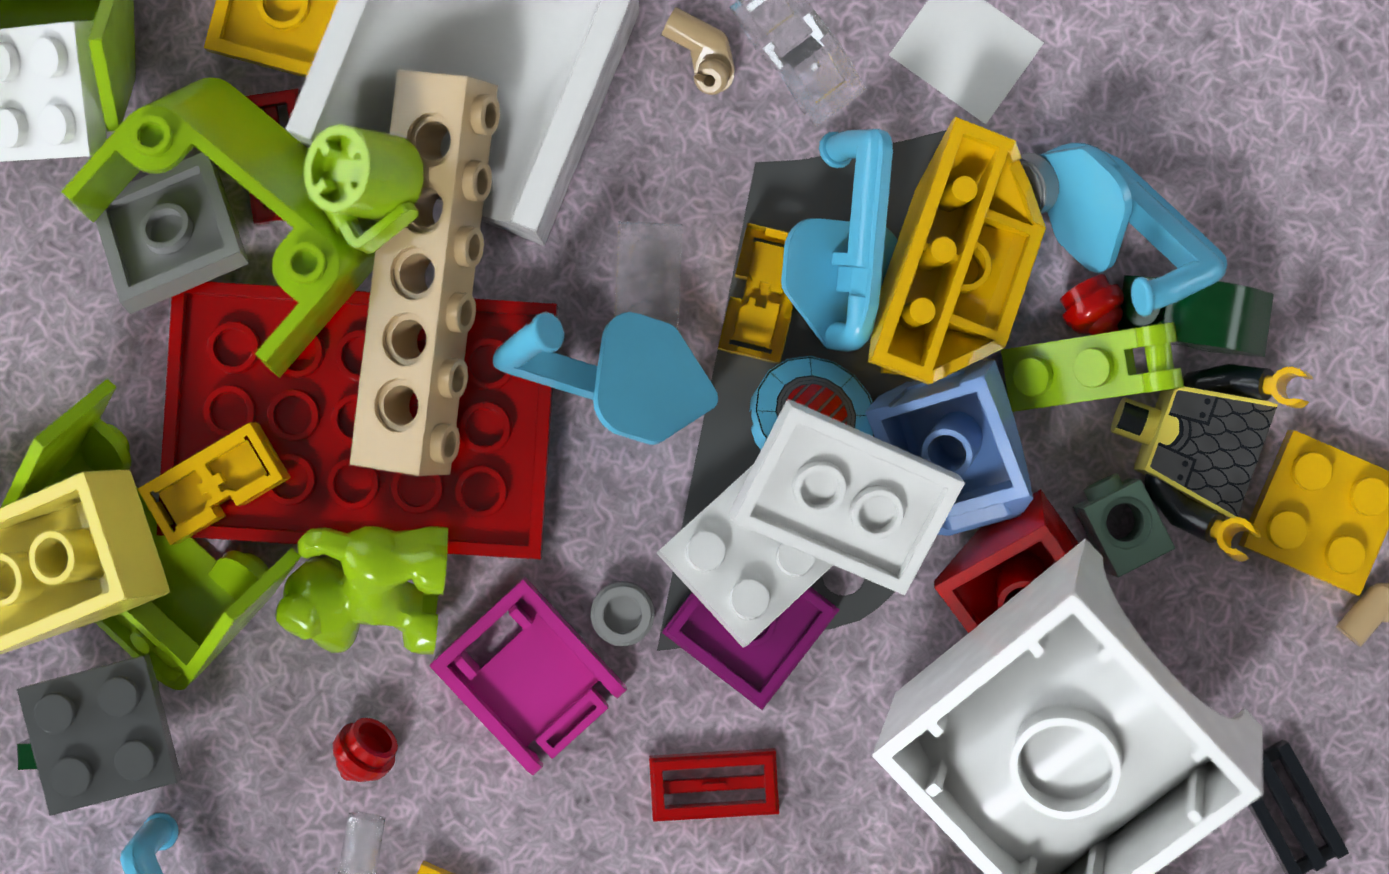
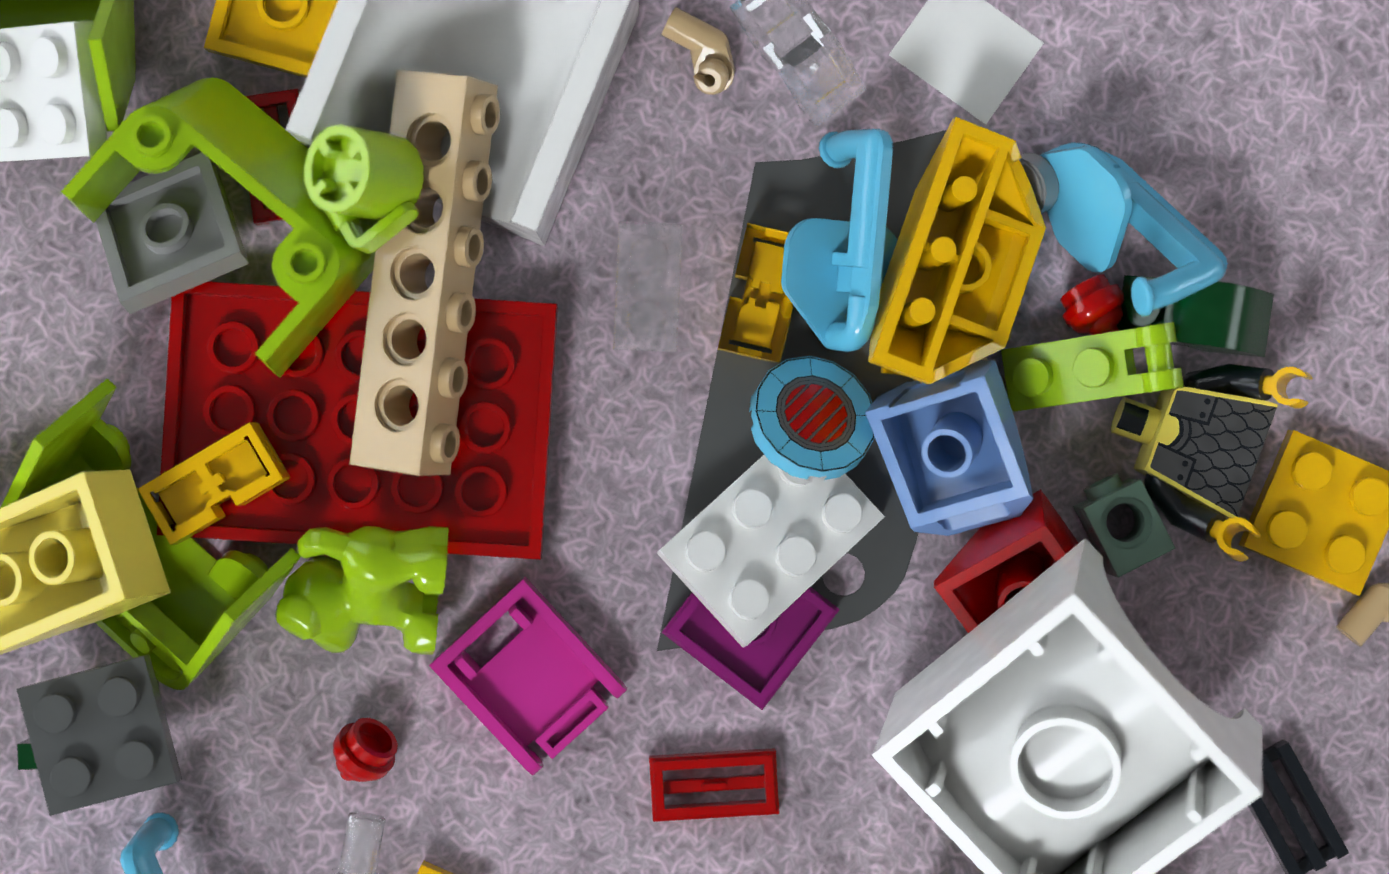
medium azure piece [493,312,718,445] -> none
light grey tile [591,581,654,646] -> none
white plate [729,399,965,595] -> none

